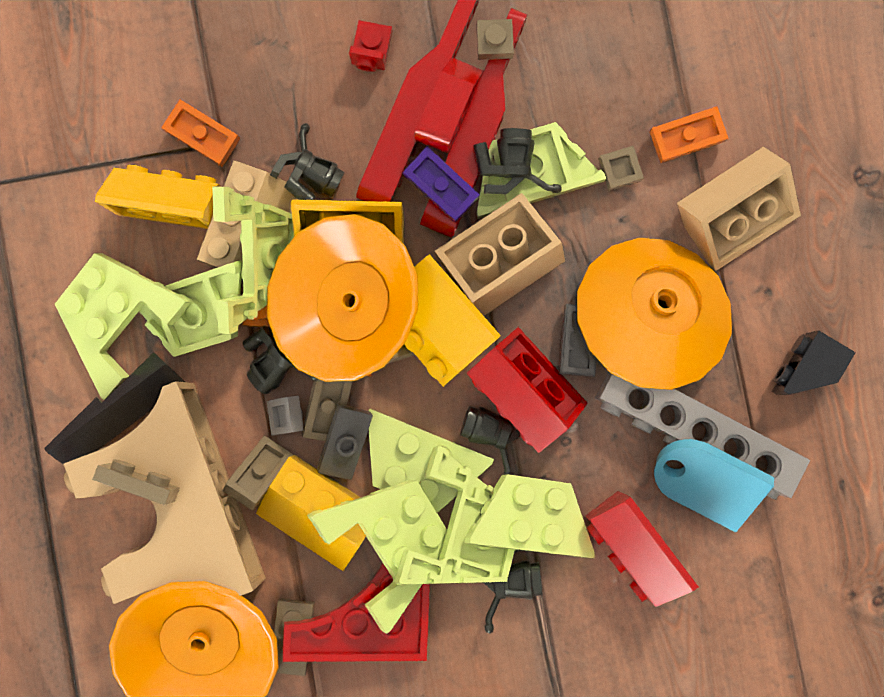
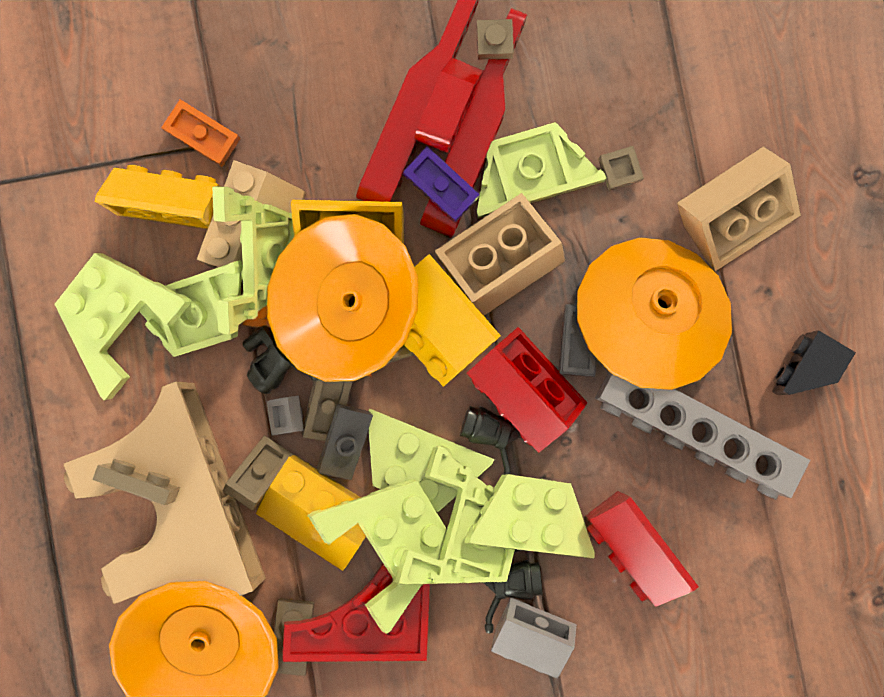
black slope [44,352,185,465] -> none
pearl dark grey piece [270,123,345,200] -> none
red bracket [349,20,393,72] -> none
pearl dark grey piece [473,128,562,195] -> none
orange plate [649,106,729,163] -> none
medium azure tile [654,439,774,532] -> none
none -> light grey brick [491,598,577,679]

